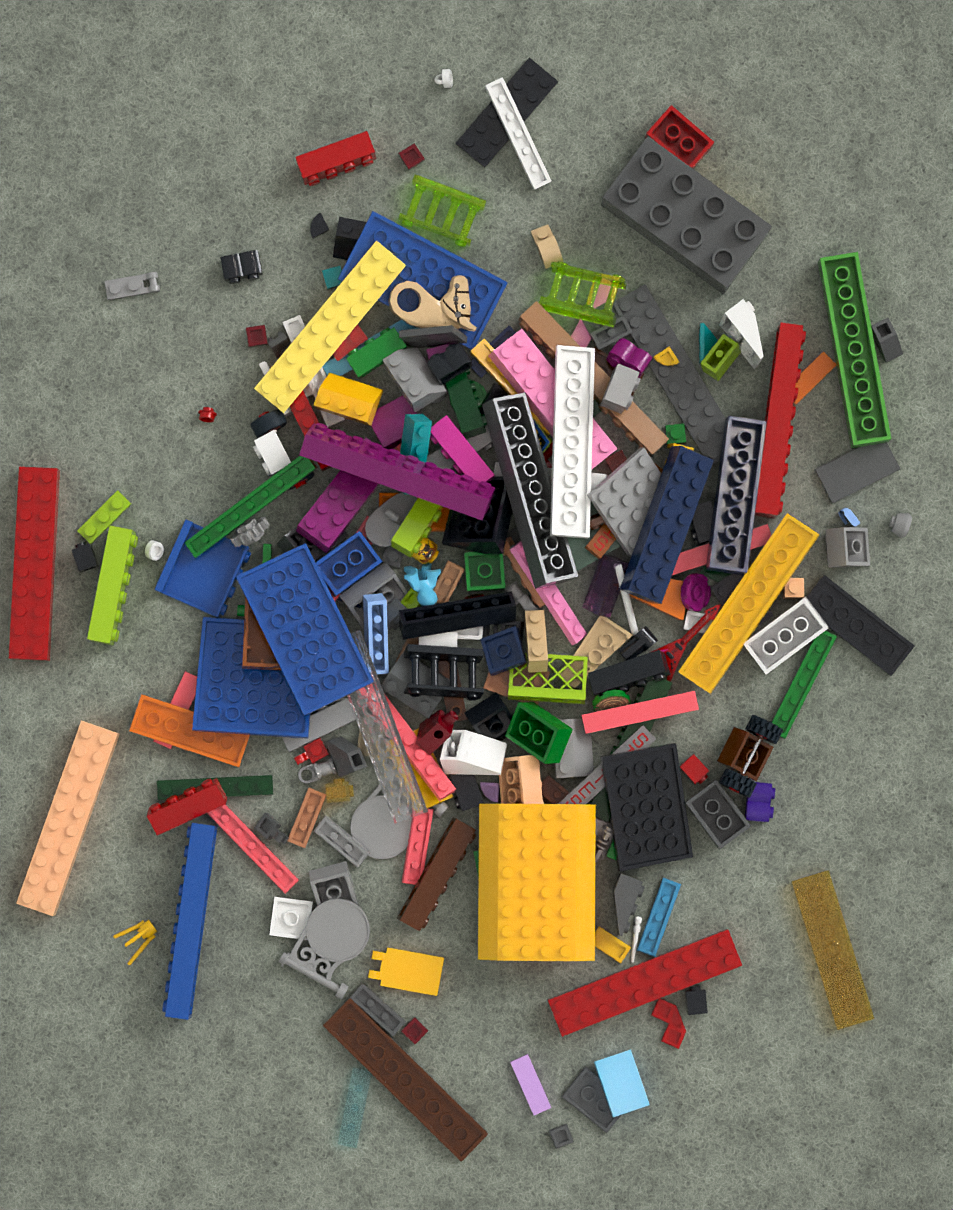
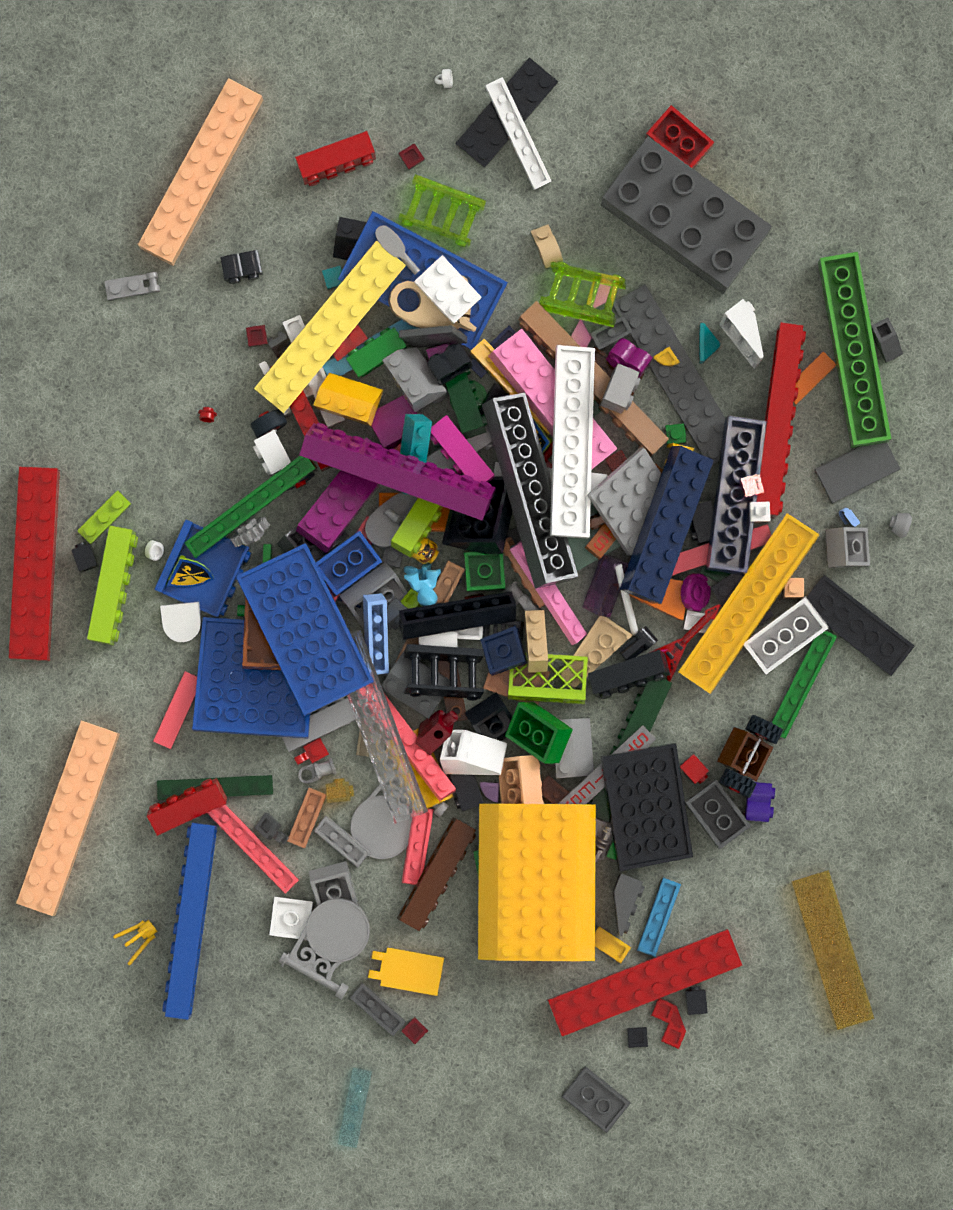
orange plate [129,694,250,767] -> none
black tile [310,213,329,239] -> none
reddish brown plate [323,998,488,1162] -> none
dark grey slope [326,736,367,778] -> none
lavender tile [510,1054,551,1115] -> none
dark grey tile [549,1123,574,1149] -> none
coral tile [581,691,699,734] -> none
tile [592,690,631,712] -> none
medium azure tile [594,1050,650,1117] -> none
white piece [631,916,642,963] -> none
lime brick [700,334,741,381] -> none
none -> light nougat brick [138,78,263,266]
none -> white tile [160,602,202,642]
none -> shield [166,555,214,588]
none -> light grey piece [375,225,420,275]
none -> white plate [414,255,482,324]
none -> black tile [627,1027,648,1048]
none -> clear red plate [740,474,764,498]
none -> white tile [749,502,770,522]

